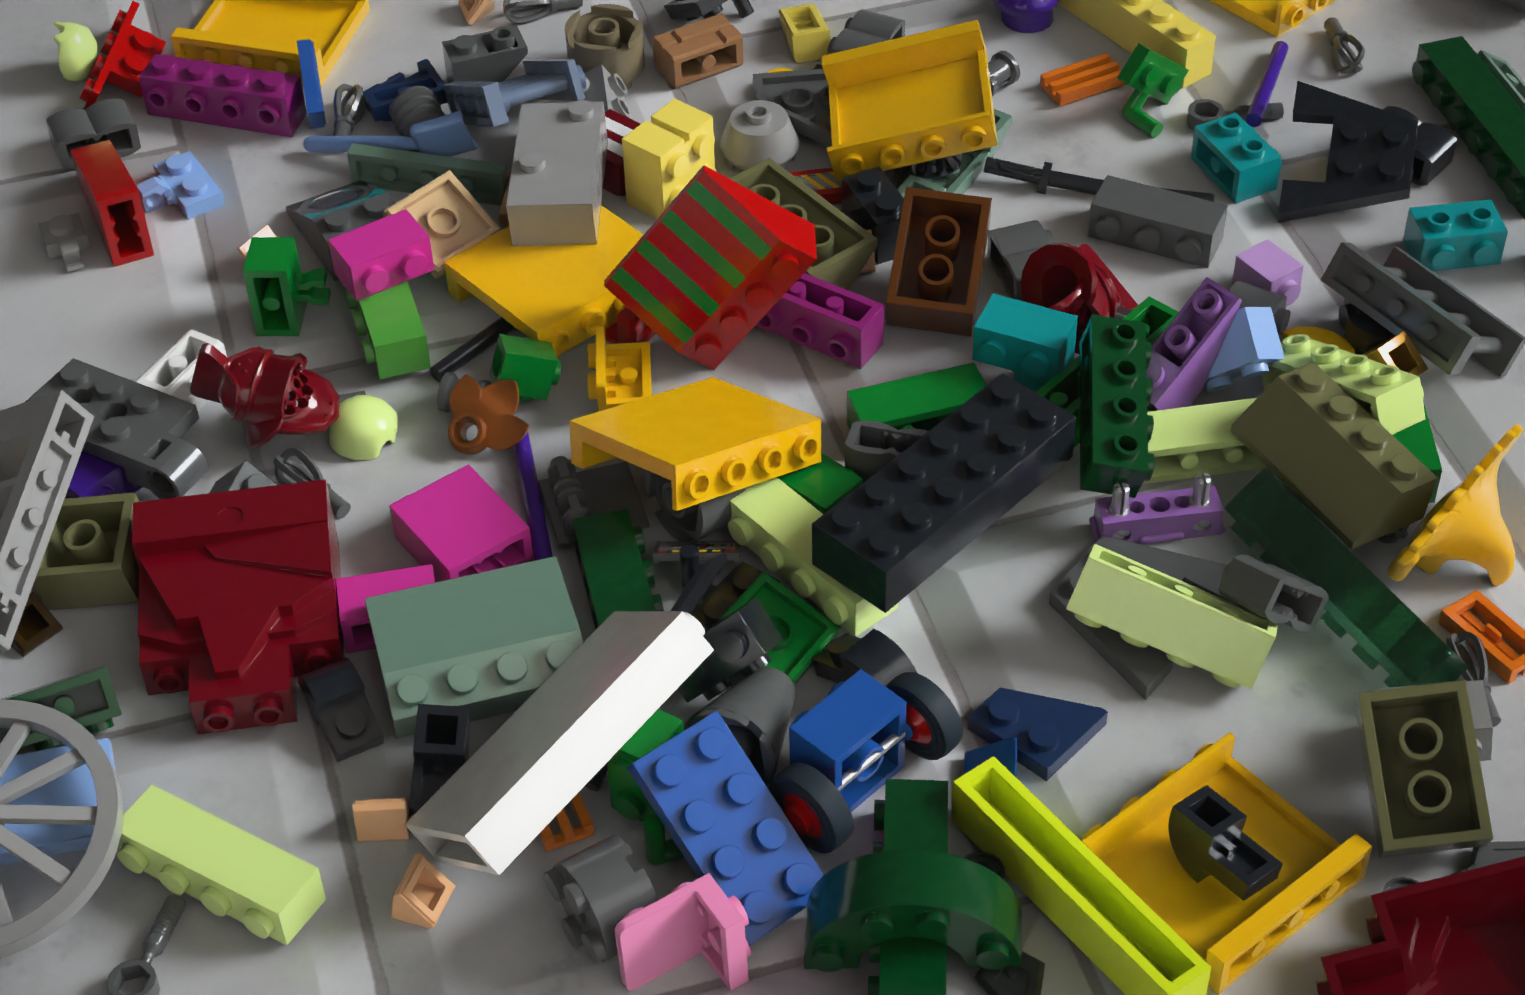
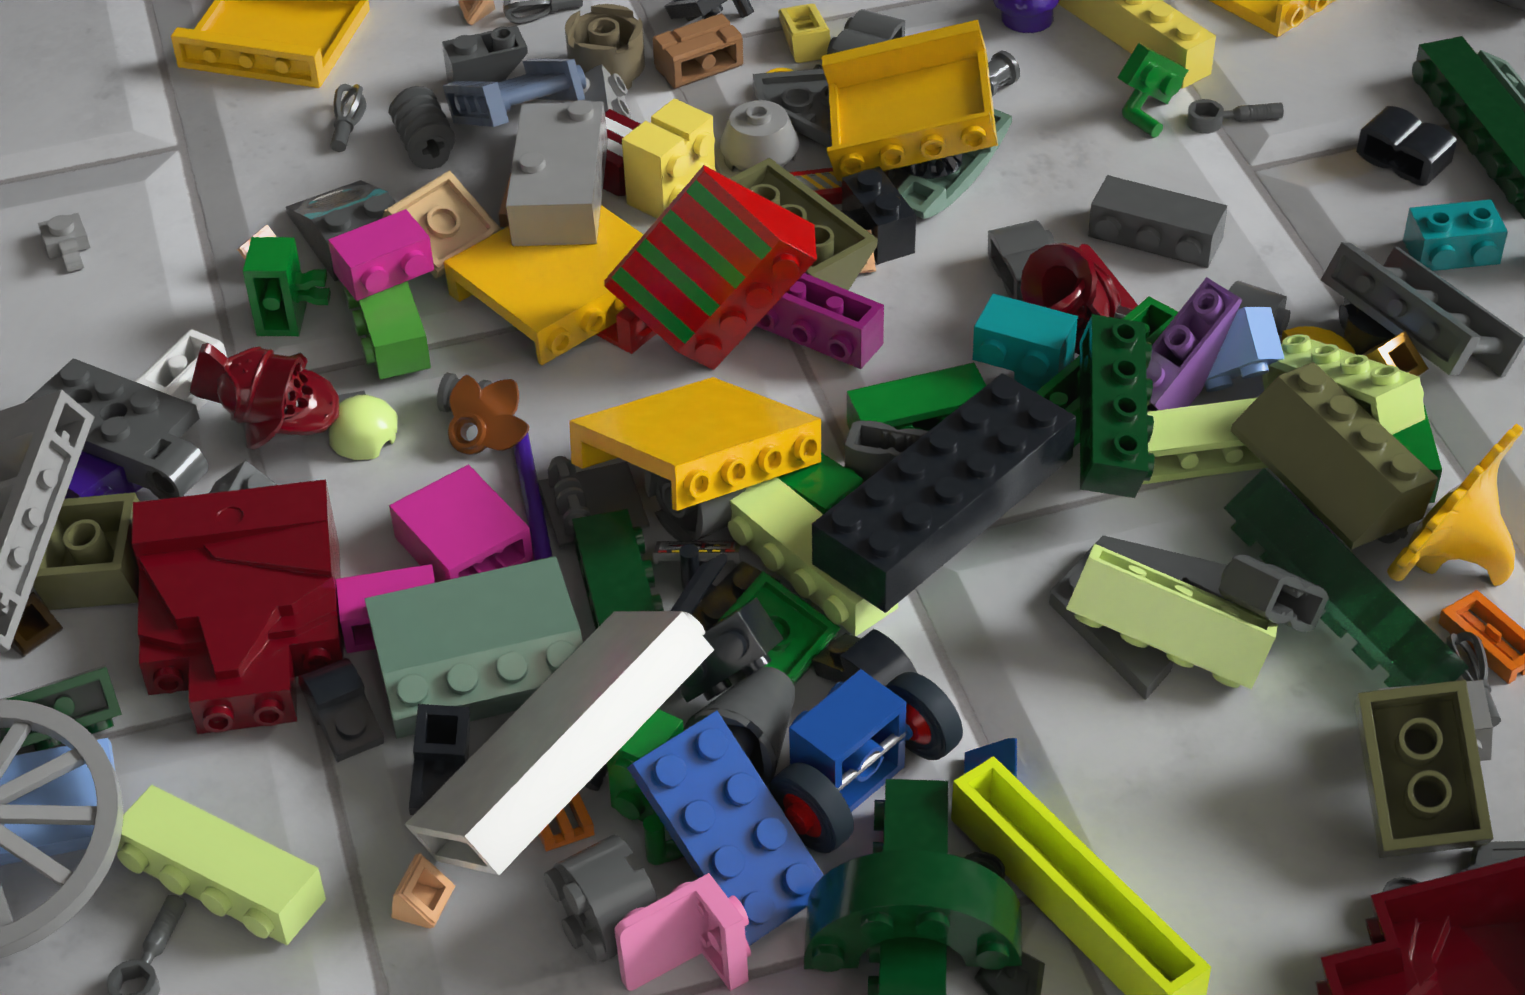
dark grey brick [46,98,141,169] -> none
yellowish green hair [54,22,98,82] -> none
red slope [70,140,154,267] -> none
red bracket [79,1,166,110] -> none
light blue hinge [136,151,225,219] -> none
magenta brick [139,54,307,137] -> none
dark grey piece [273,448,351,519] -> none
blue tile [297,39,326,129] -> none
medium blue piece [303,111,478,157] -> none
sand green plate [347,143,509,206] -> none
light nougat slope [352,797,411,842] -> none
dark blue wing [363,59,447,122] -> none
black bar [430,317,516,382] -> none
green brick [489,334,561,402] -> none
yellow bracket [587,326,652,411] -> none
reddish brown brick [886,187,992,337] -> none
dark blue wing [968,687,1108,782] -> none
black sword [983,156,1215,202] -> none
orange tile [1040,53,1126,106] -> none
yellow panel [1082,732,1372,995] -> none
medium lavender piece [1089,473,1225,544] -> none
black brick [1168,785,1283,901] -> none
teal brick [1191,113,1282,204] -> none
lavender brick [1232,239,1304,306] -> none
dark purple bar [1246,41,1289,127] -> none
black wing [1278,81,1418,223] -> none
dark grey piece [1324,17,1365,74] -> none

